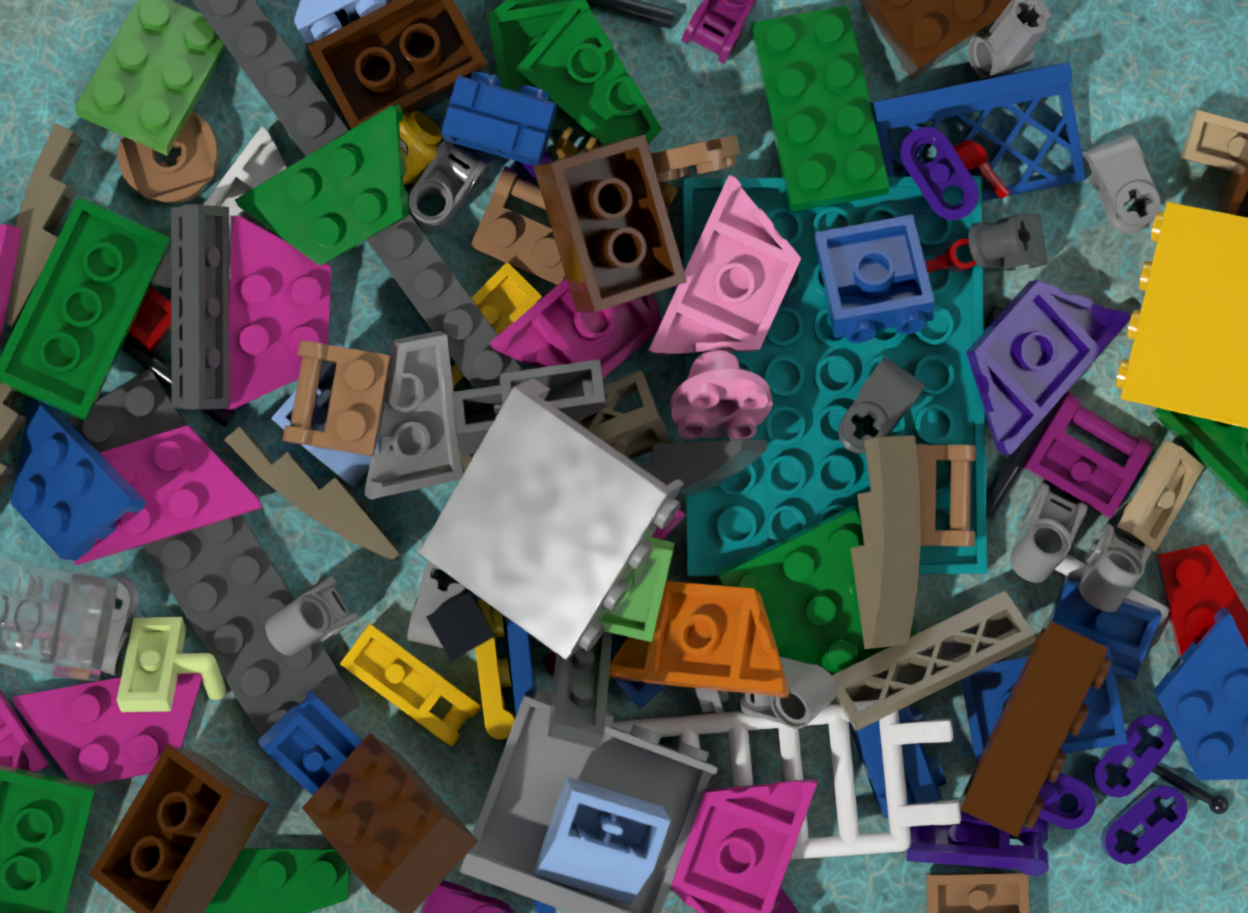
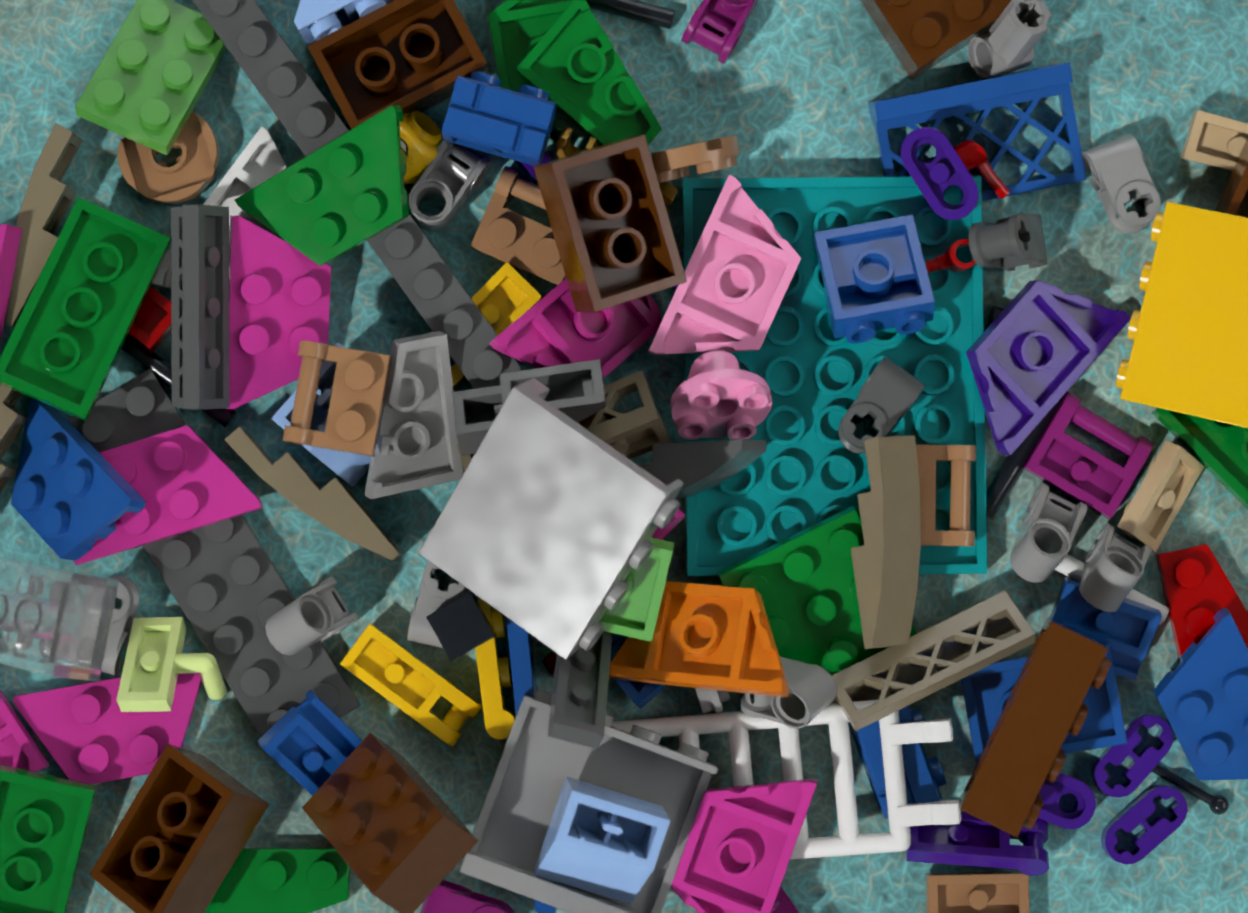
green plate [750,5,890,212] -> none

